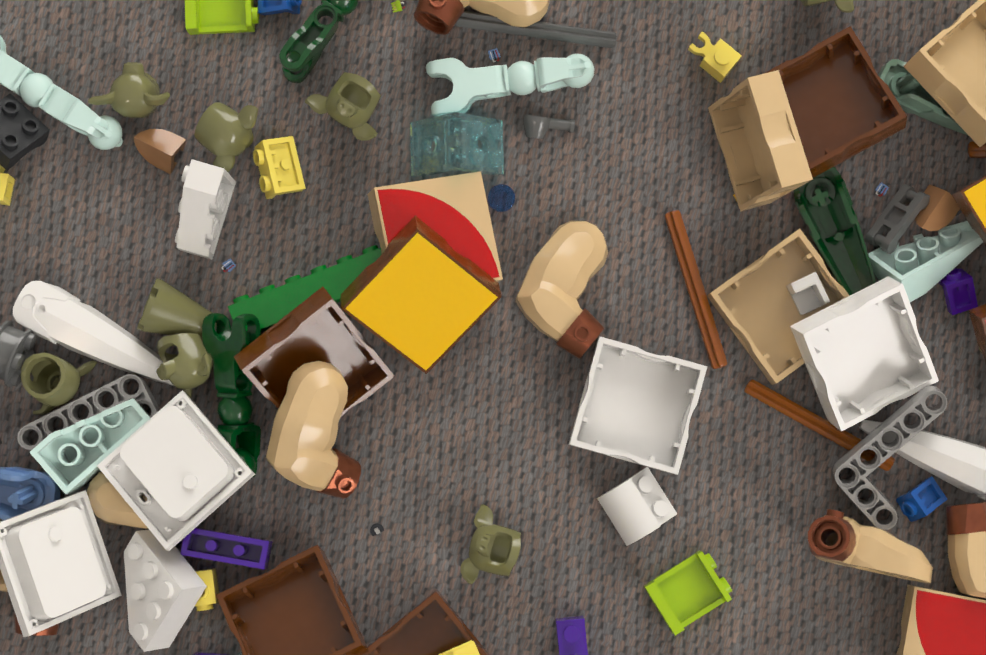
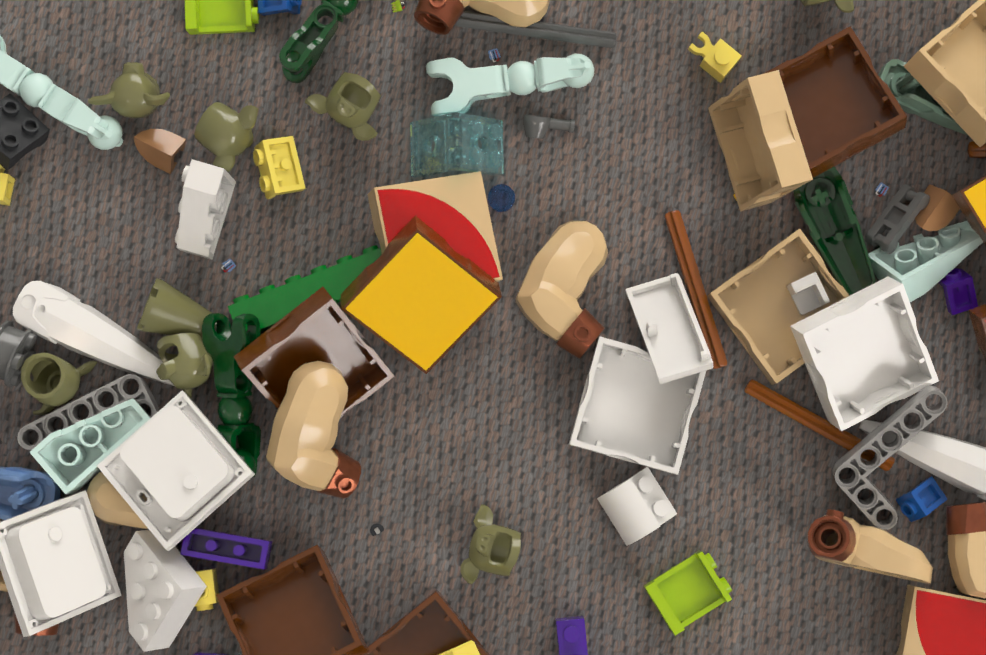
none -> white container [626,273,714,384]

